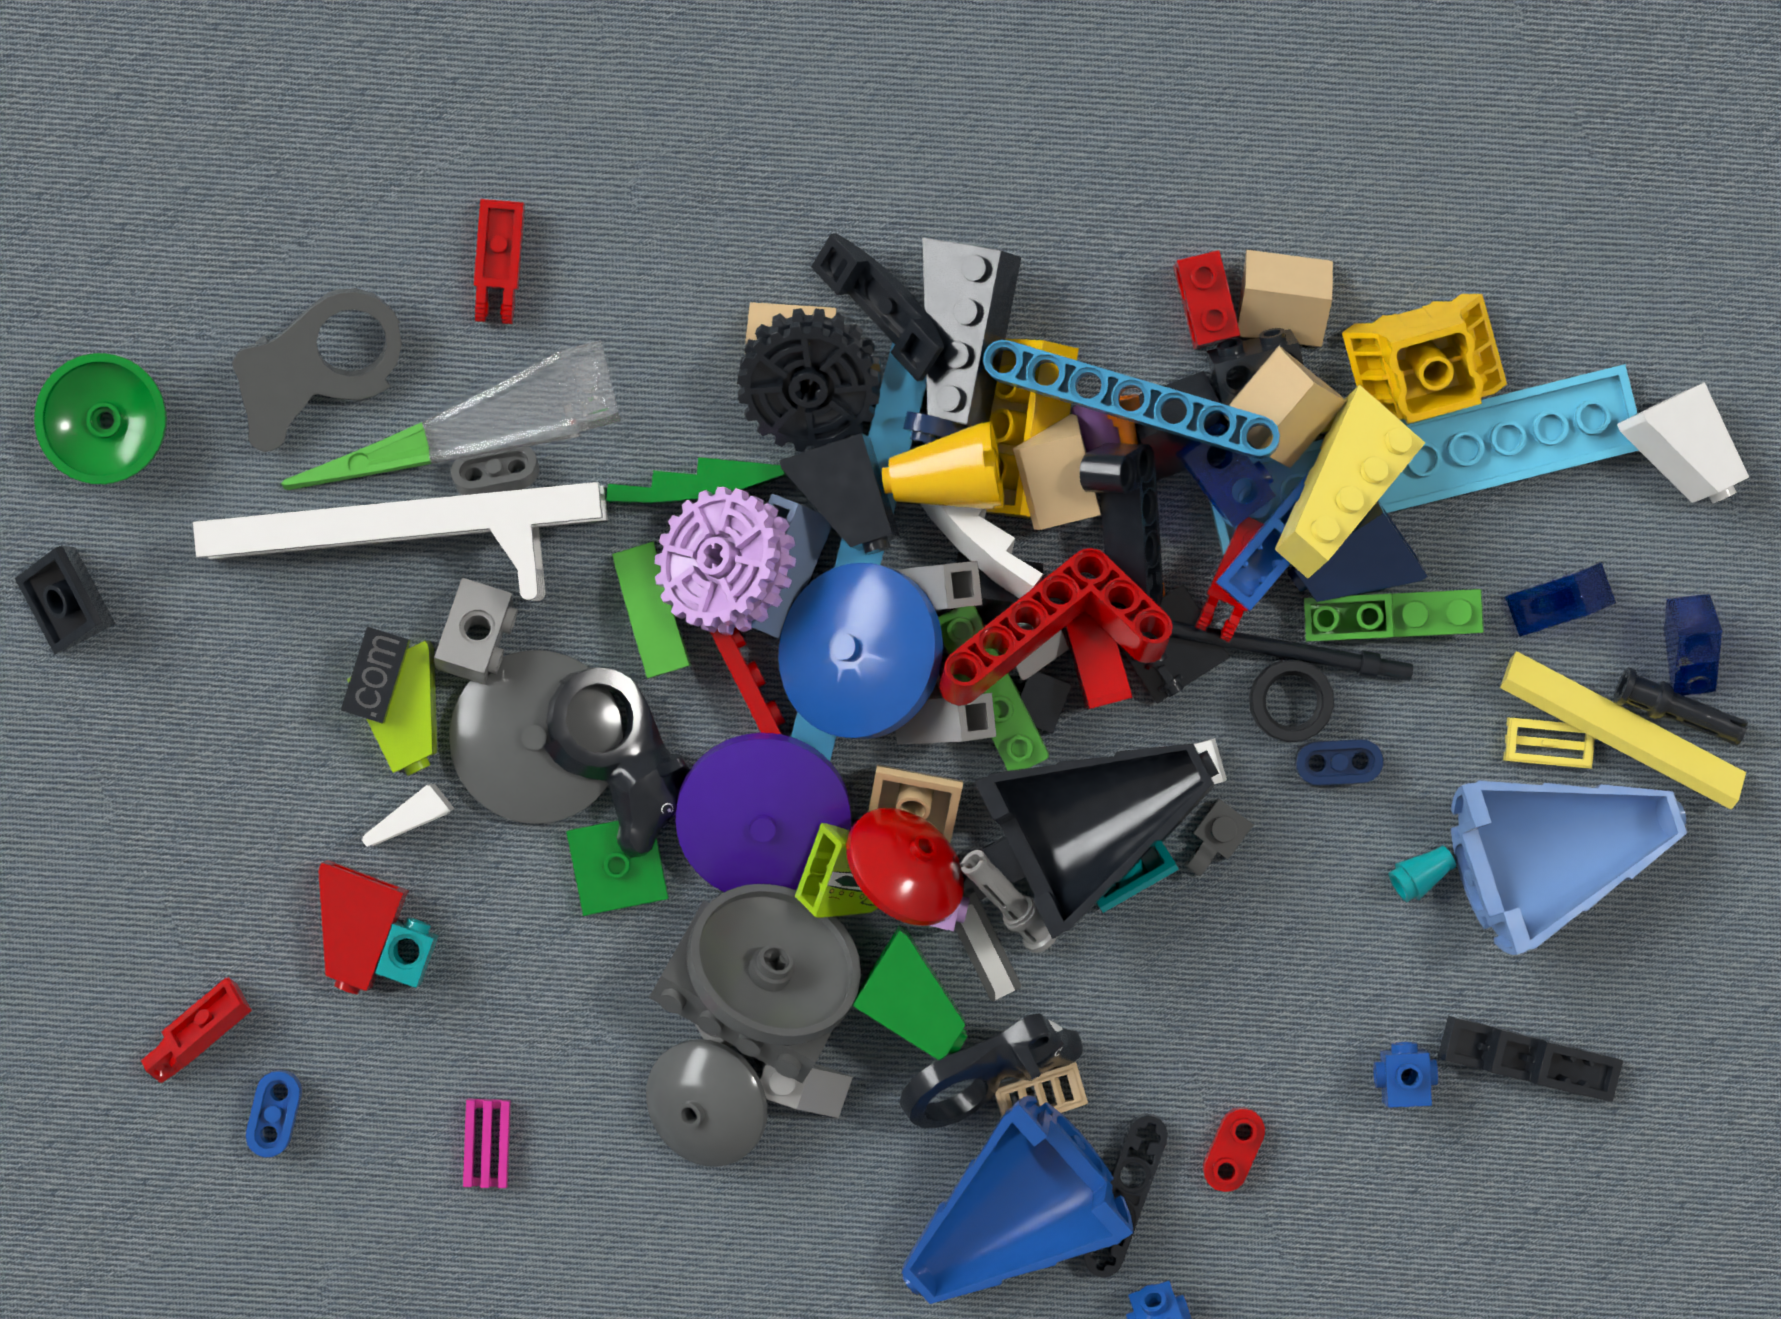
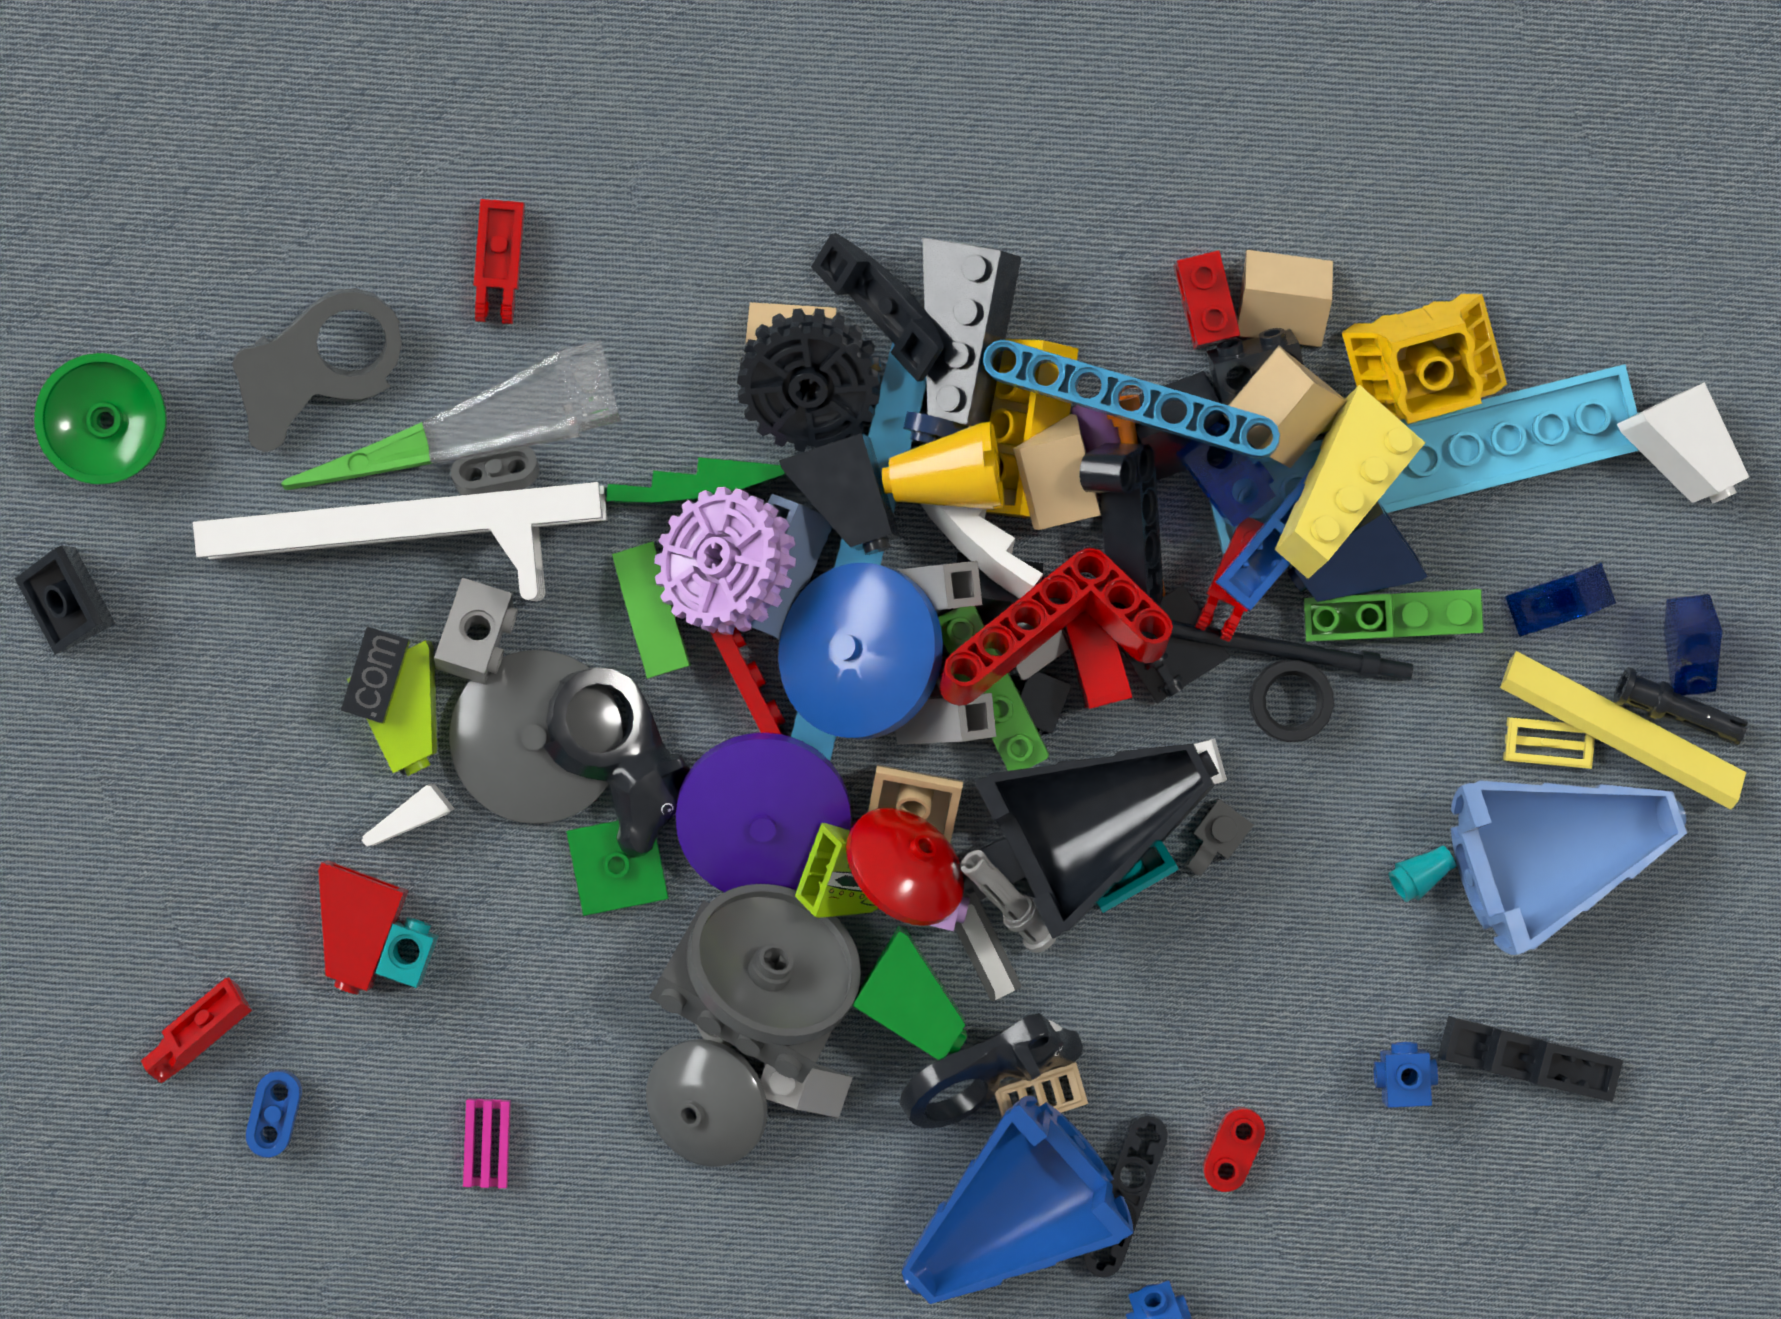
dark blue plate [1295,739,1384,785] -> none

